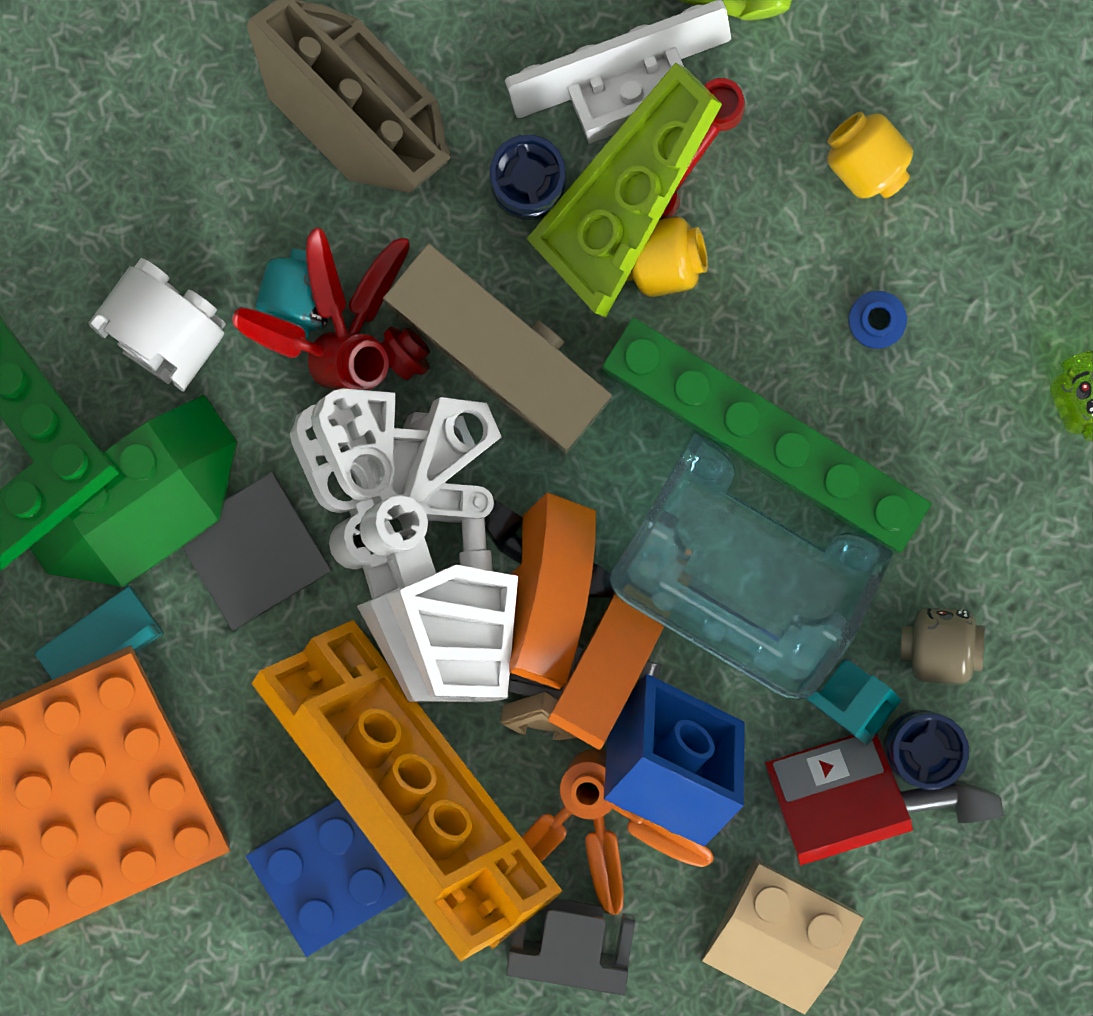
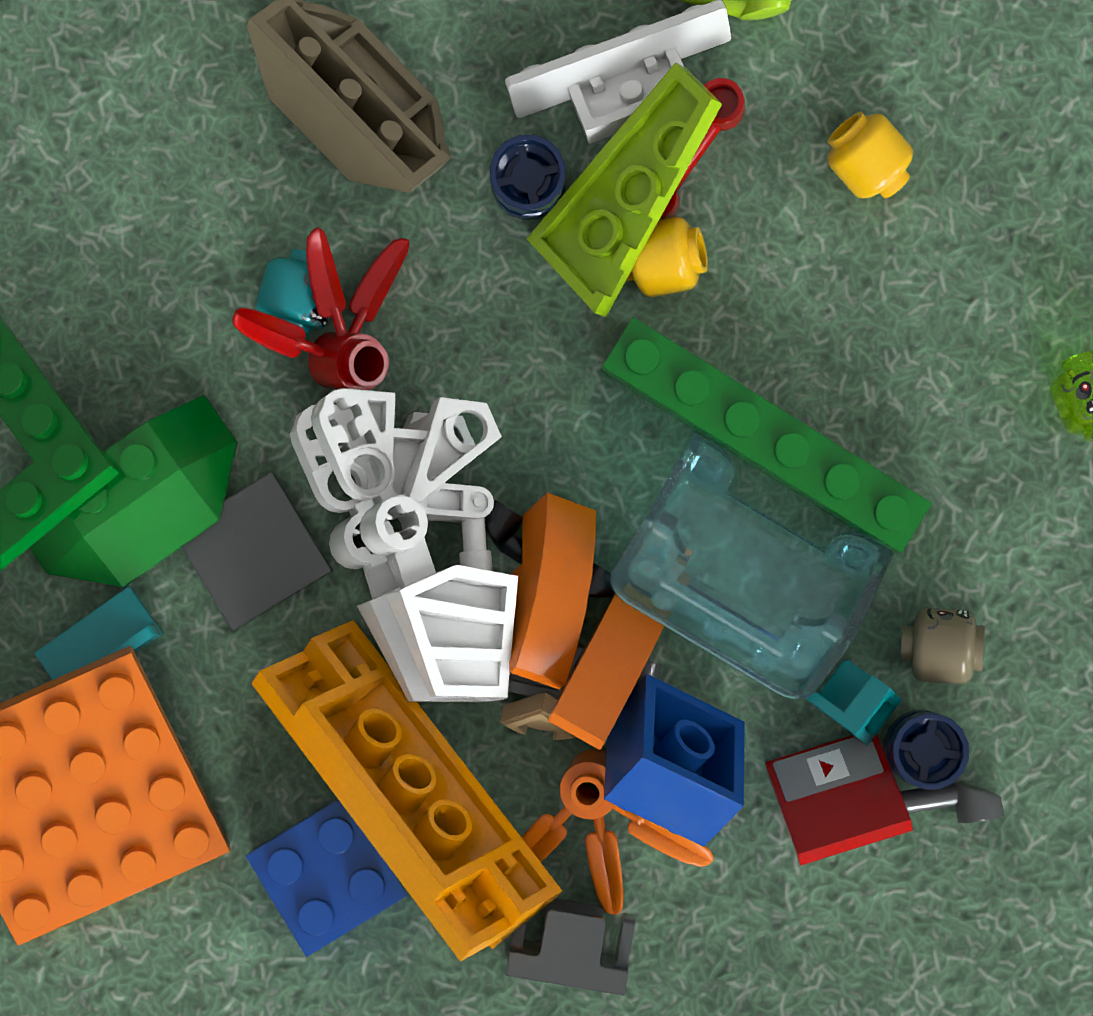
white brick [89,258,226,392] -> none
red plate [380,326,430,381] -> none
dark tan brick [383,243,612,455] -> none
tan slope [702,858,864,1015] -> none
blue plate [848,291,907,349] -> none

